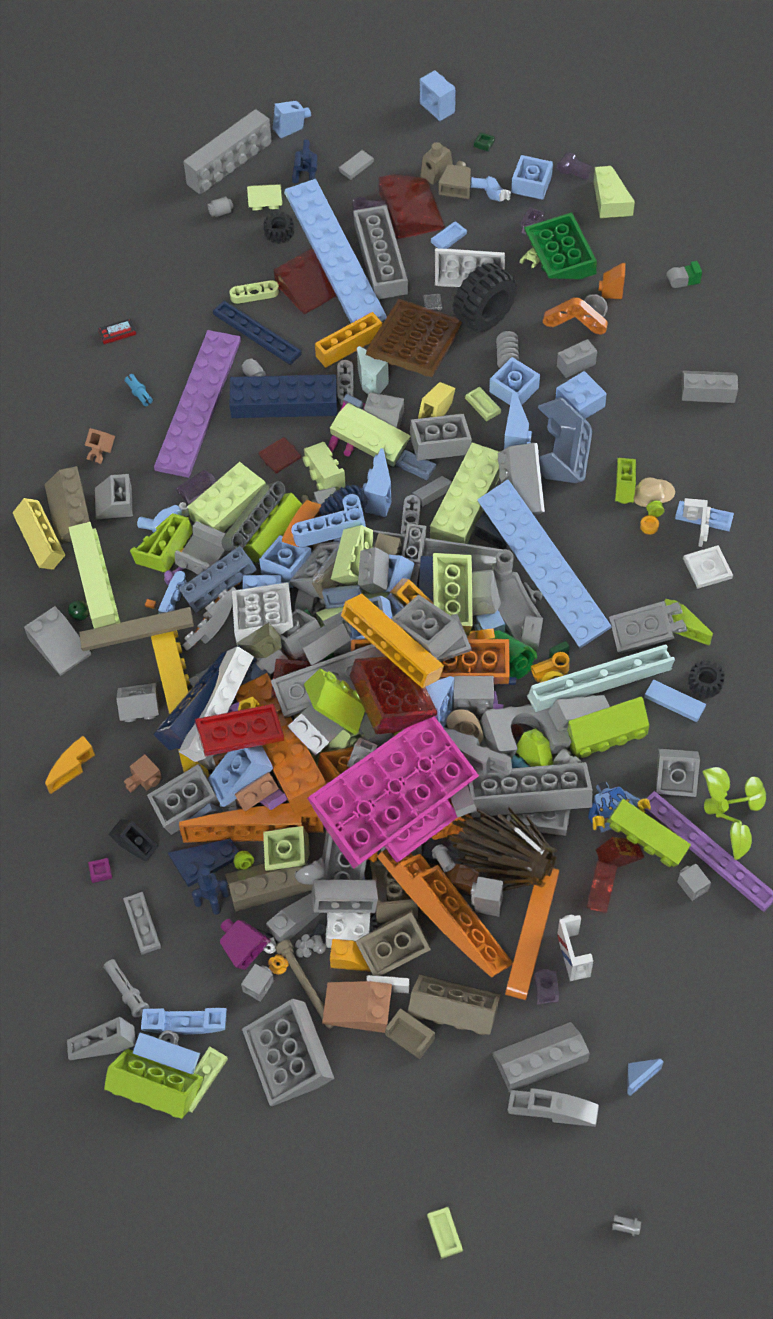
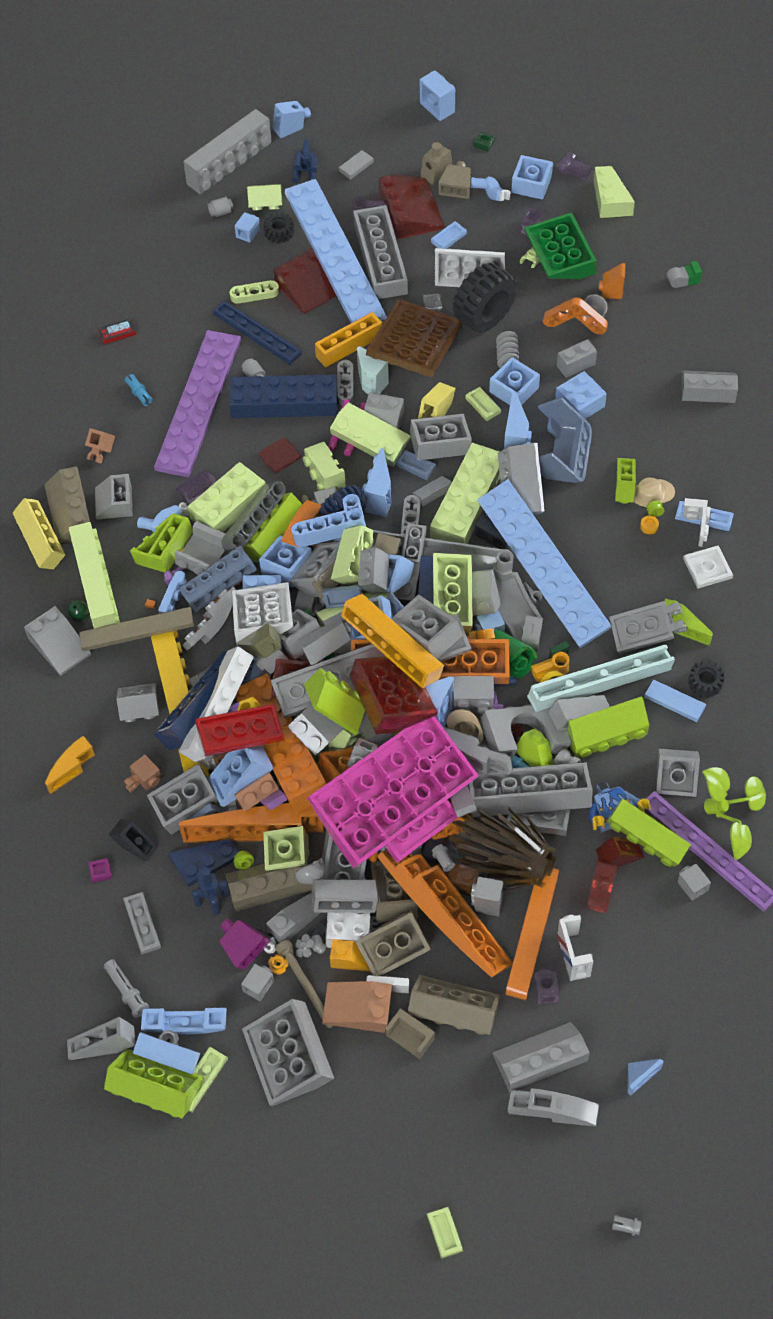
sand blue tile [343,394,364,410] -> none
light orange slope [390,578,433,606] -> none
none -> light blue brick [235,212,260,243]

